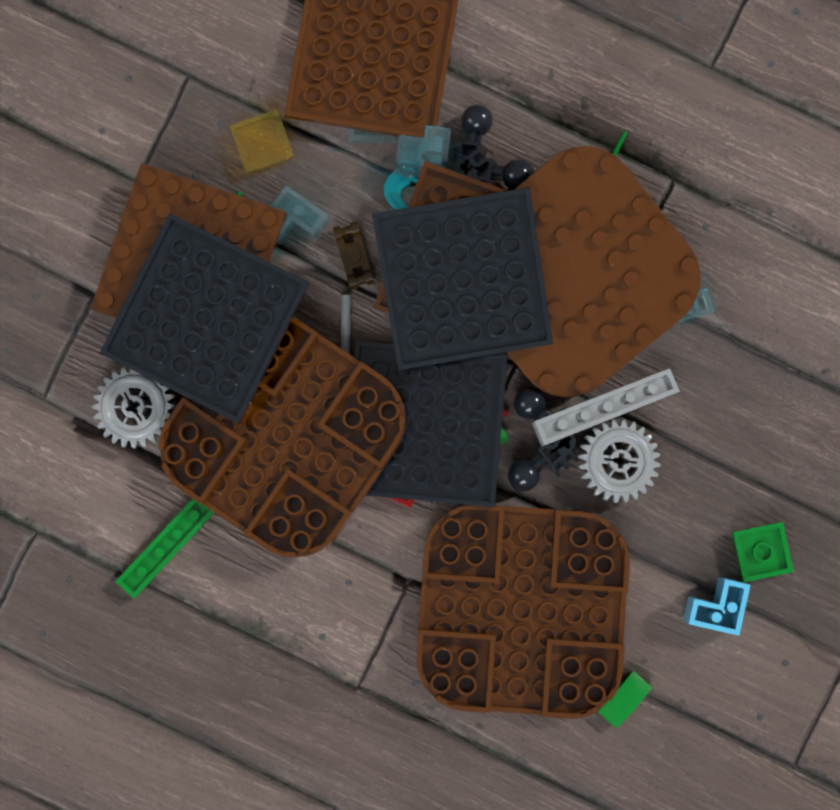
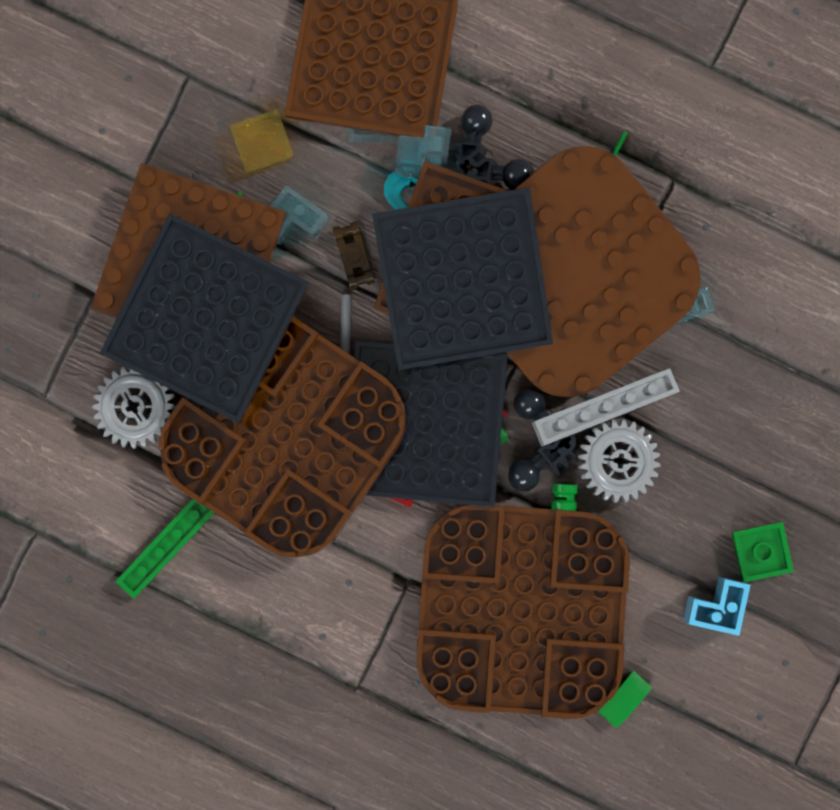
none -> green wheel [551,484,578,511]

